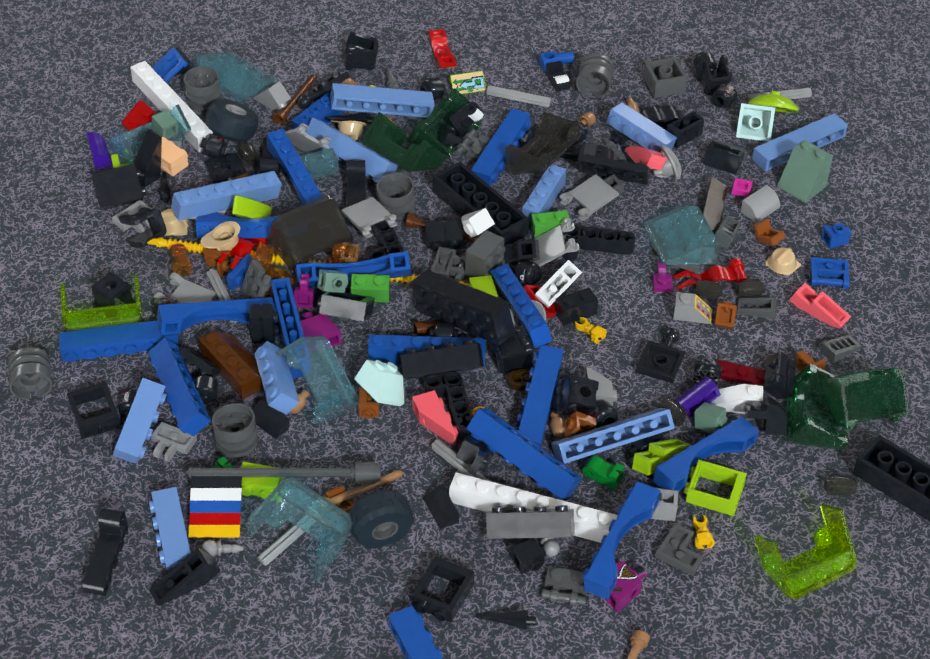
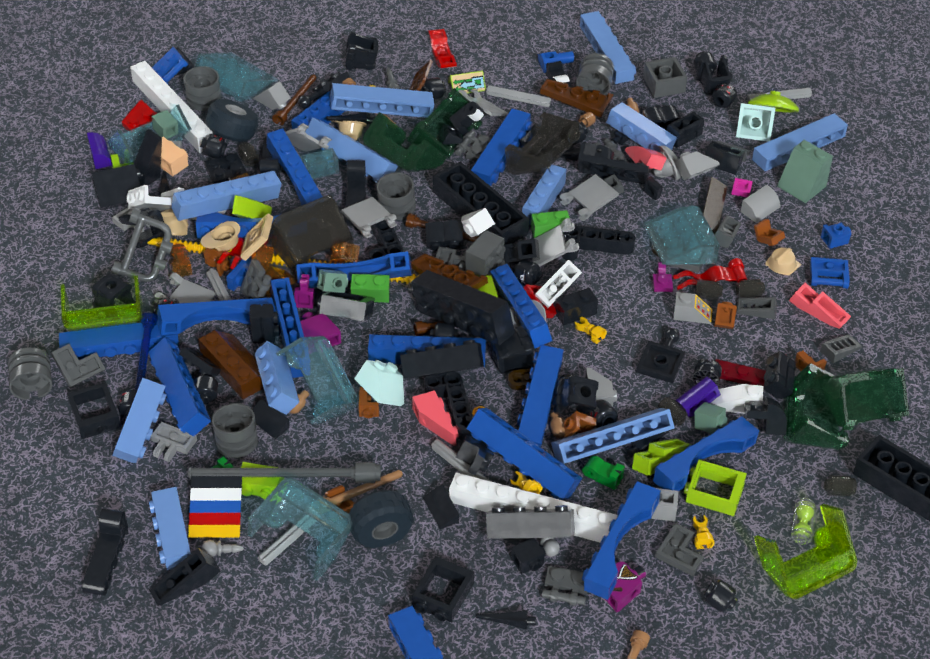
none -> dark grey plate [51,344,106,388]
none -> dark grey bar [111,208,173,282]
none -> white panel [127,185,184,211]
none -> clear blue piece [135,313,158,390]
none -> tan tile [240,213,273,261]
none -> reddish brown window [409,59,433,91]
none -> reddish brown wing [411,254,488,290]
none -> light grey flag [455,90,508,116]
none -> yellow piece [510,471,543,494]
none -> reddish brown wing [540,79,614,118]
none -> medium blue brick [580,11,636,84]
none -> black tile [643,176,663,200]
none -> light grey slope [675,151,720,181]
none -> black head [704,579,738,612]
none -> clear piece [791,498,816,545]

